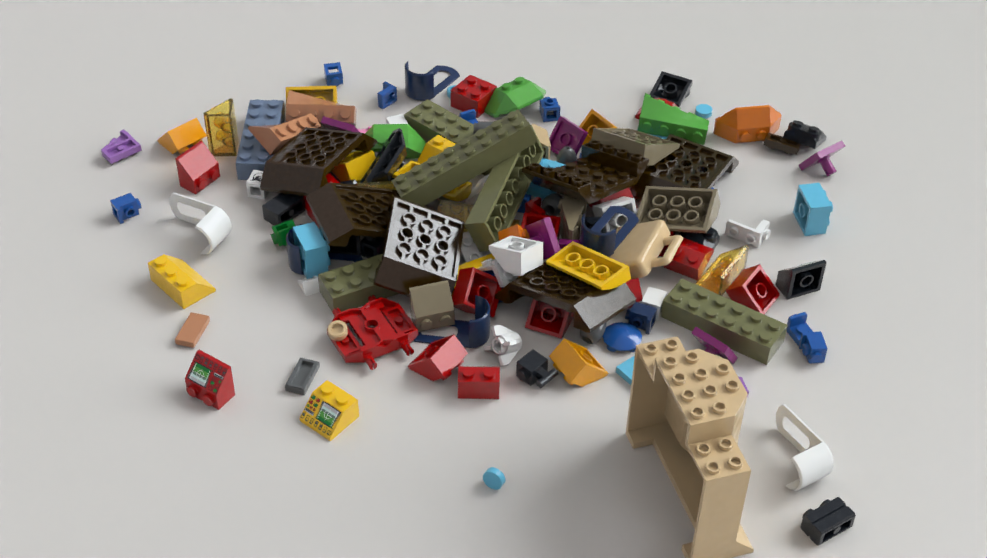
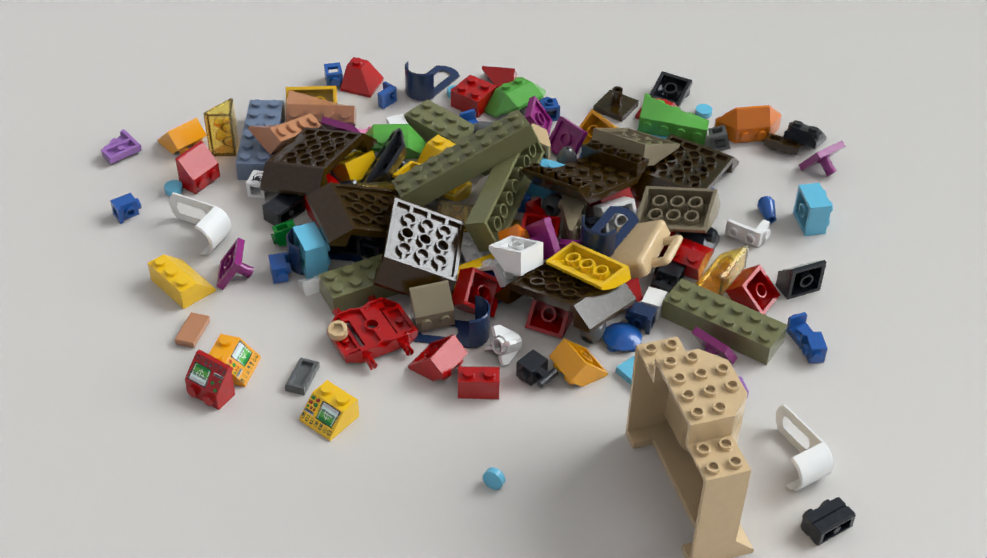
none -> medium azure tile [164,180,183,196]
none -> light orange slope [209,334,261,387]
none -> magenta tile [216,237,254,290]
none -> blue brick [268,252,291,284]
none -> red slope [340,57,384,98]
none -> red slope [482,66,517,88]
none -> magenta tile [525,96,553,136]
none -> dark brown tile [593,86,639,122]
none -> black brick [650,261,686,293]
none -> dark grey brick [708,124,731,151]
none -> blue cone [757,196,776,223]

